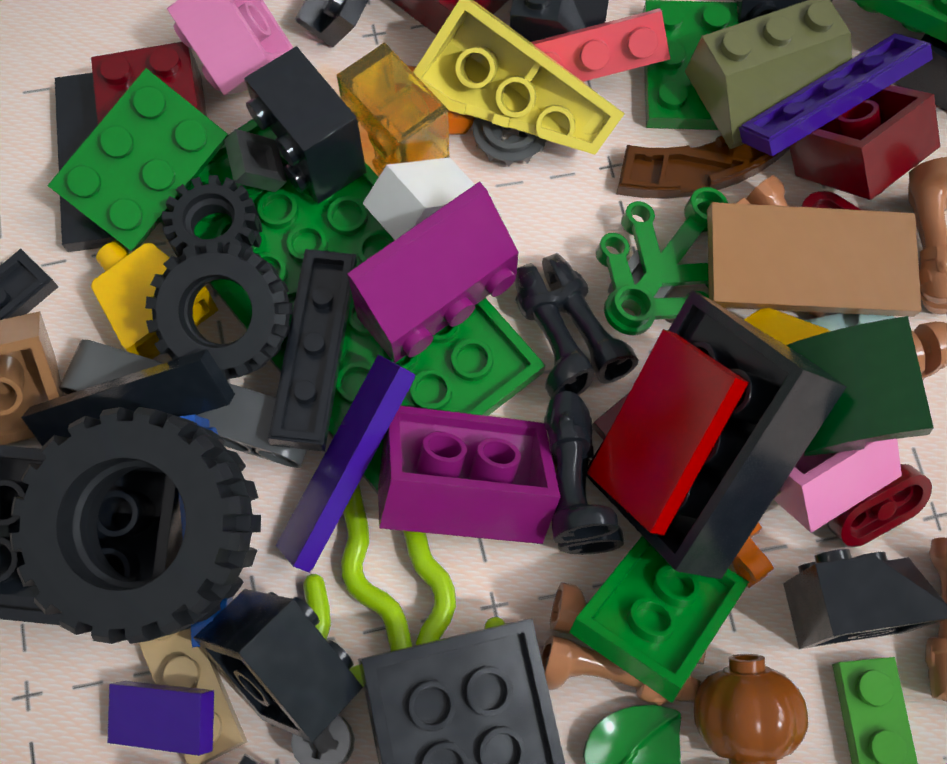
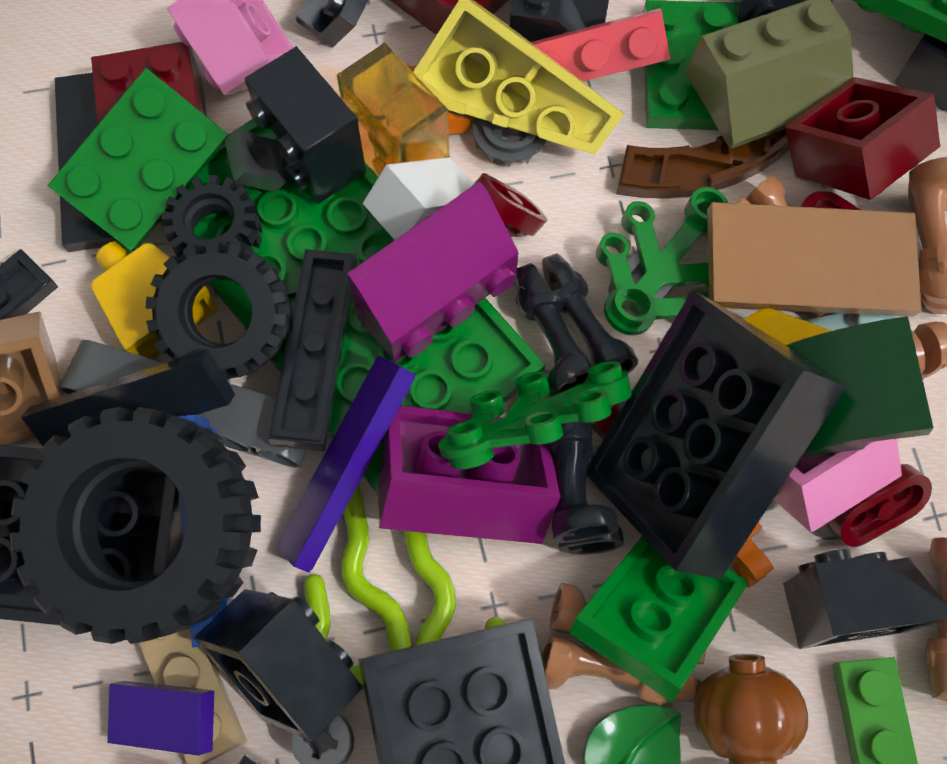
red tile [587,329,749,535] -> none
dark purple tile [739,33,933,156] -> none
none -> green plant [439,361,632,469]
none -> dark red plate [470,173,547,237]

